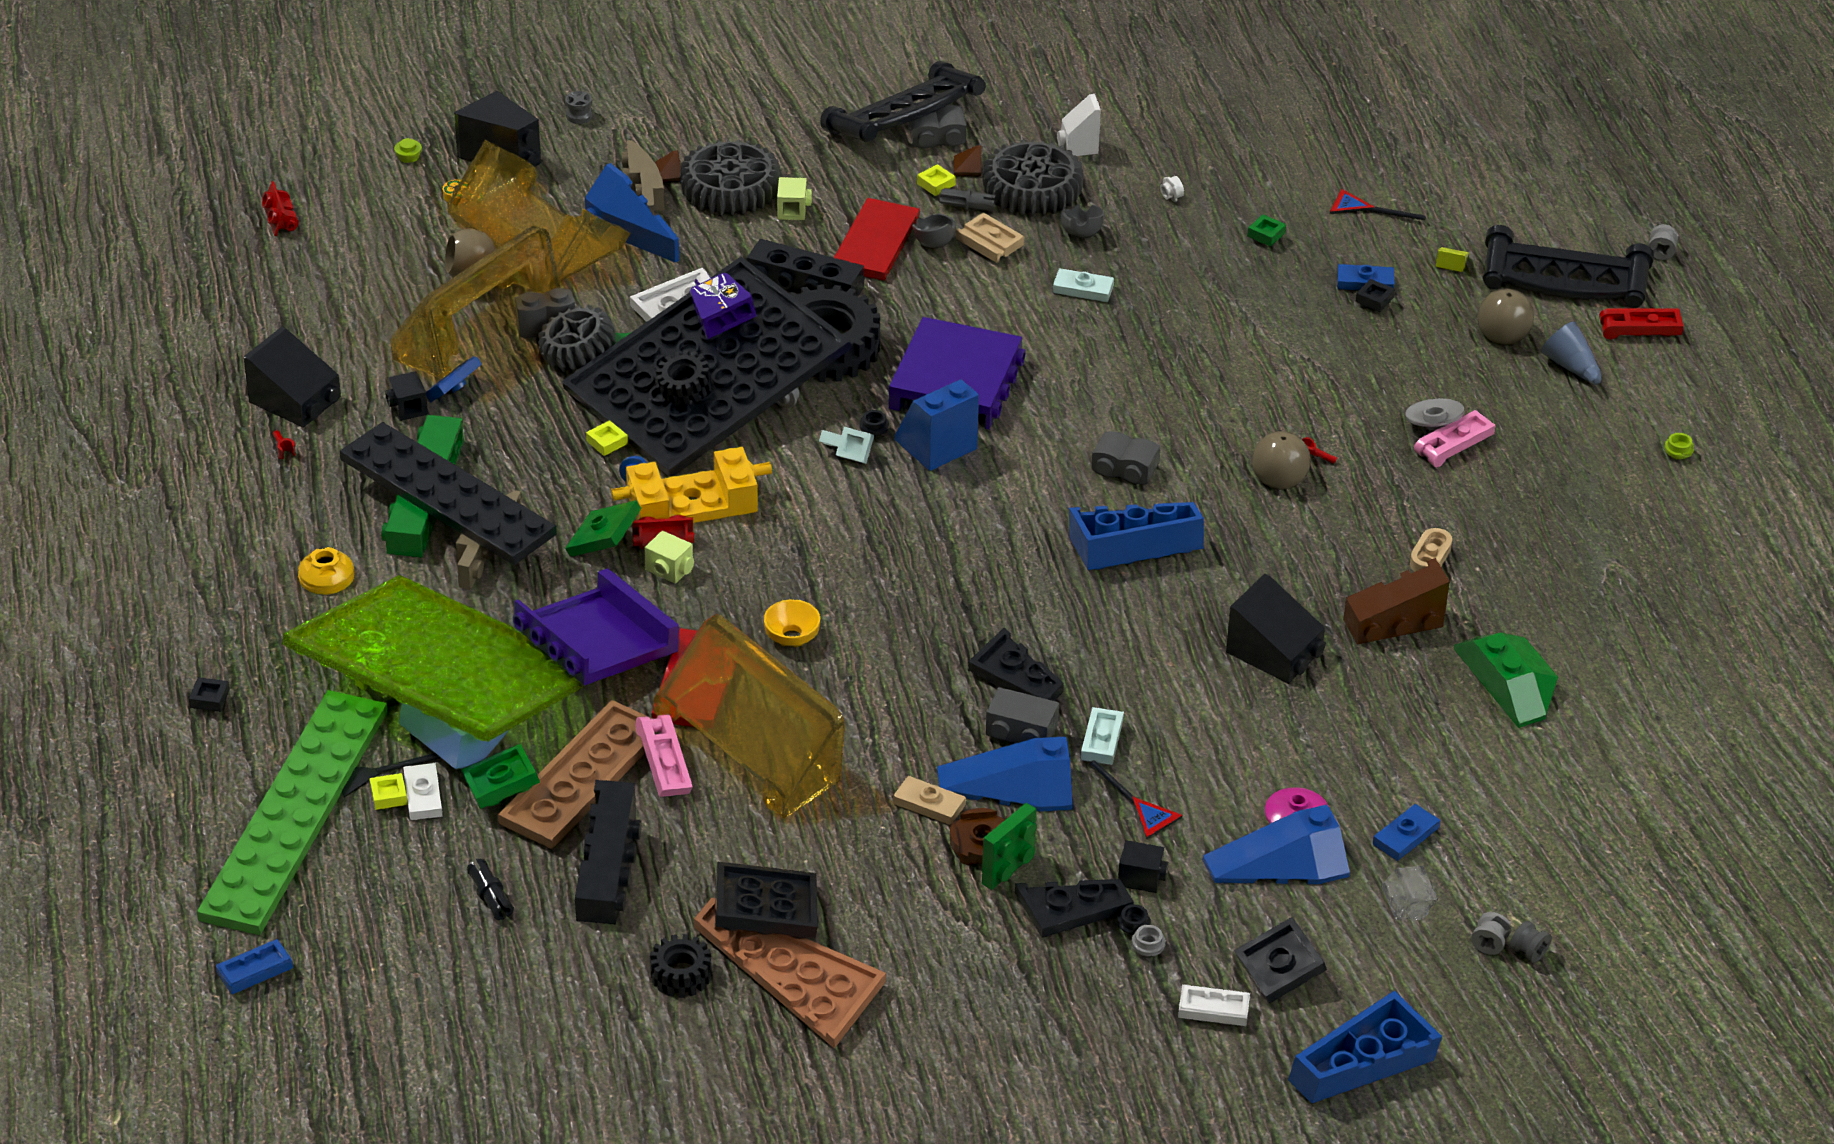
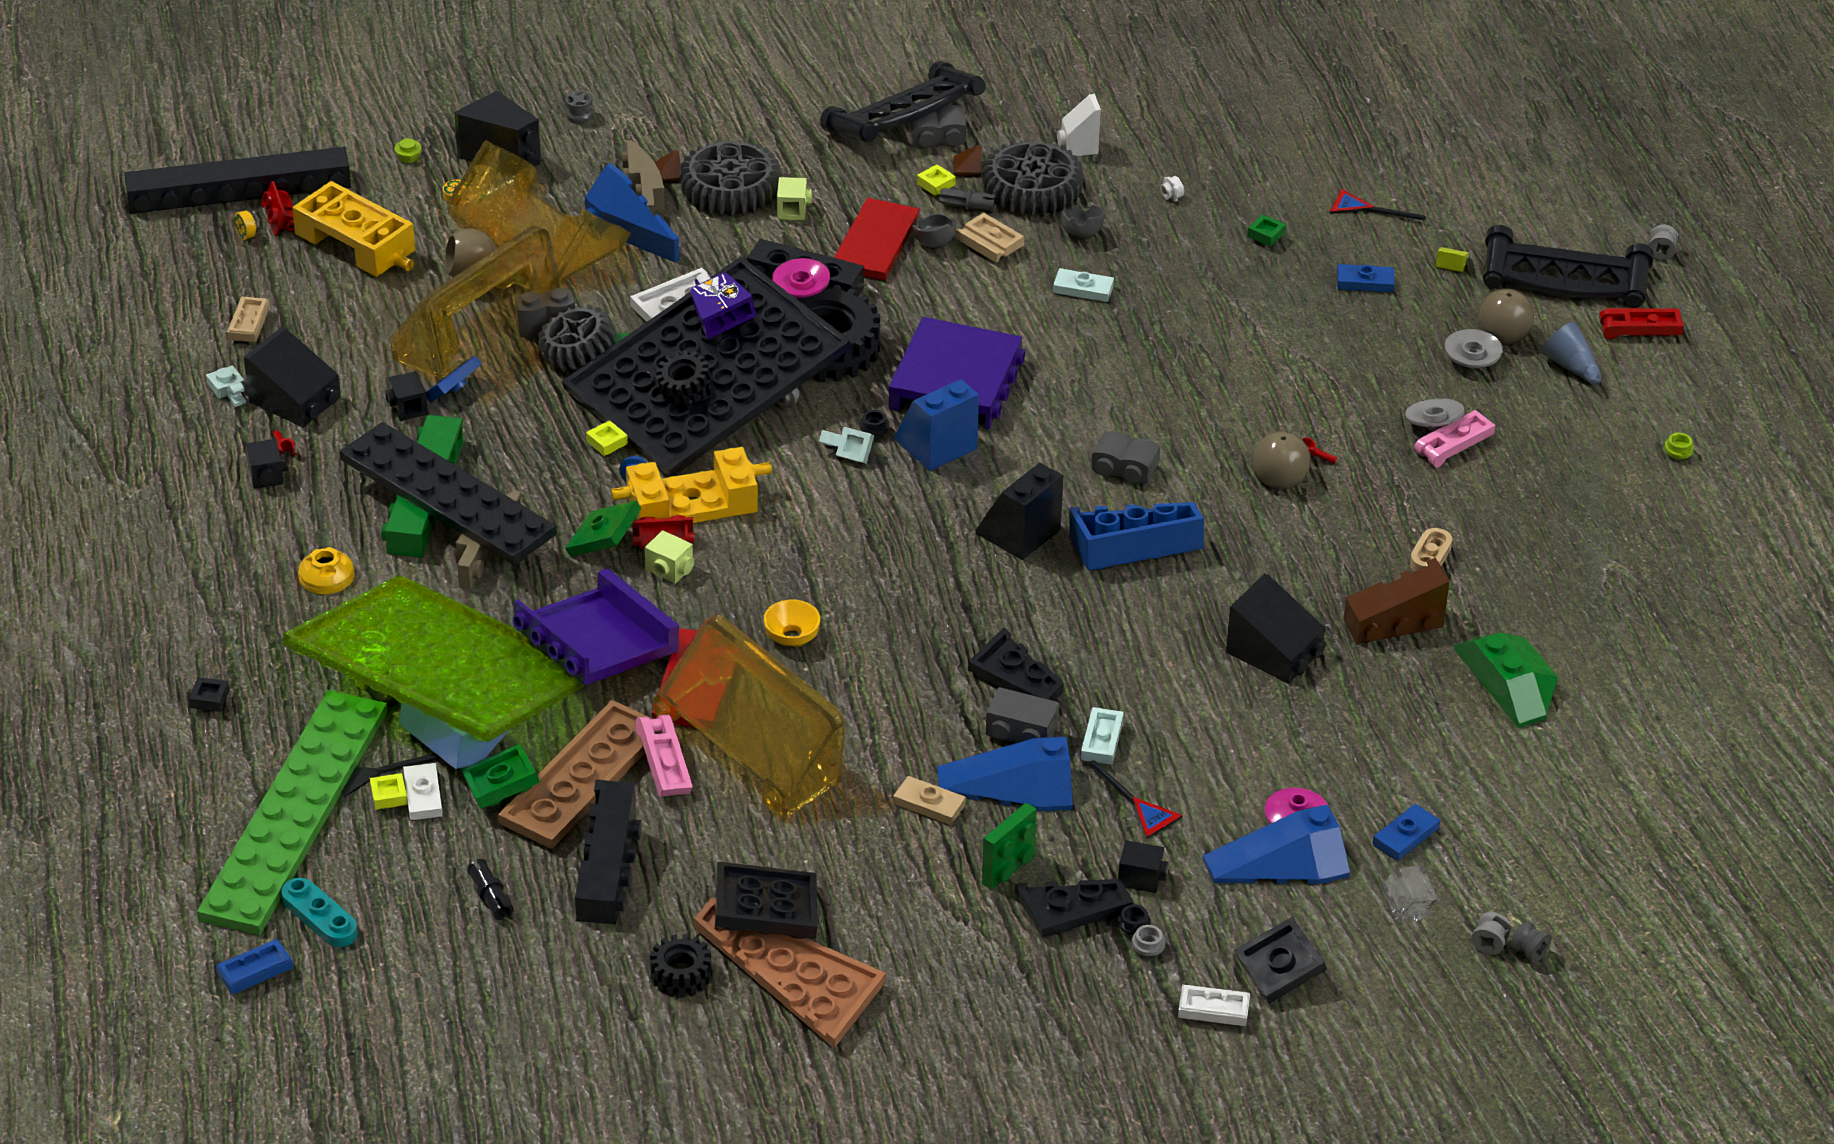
reddish brown plate [950,808,1008,865] -> none
blue wedge [1288,990,1442,1103] -> none
black plate [1356,279,1395,312] -> none
none -> black brick [124,146,351,214]
none -> light aqua plate [206,365,246,407]
none -> tan plate [227,296,270,342]
none -> yellow tile [234,210,256,240]
none -> black brick [245,439,287,489]
none -> teal plate [281,878,358,947]
none -> yellow brick [292,181,415,277]
none -> dark pink dish [772,258,830,298]
none -> black slope [976,462,1064,560]
none -> light grey dish [1444,329,1502,368]

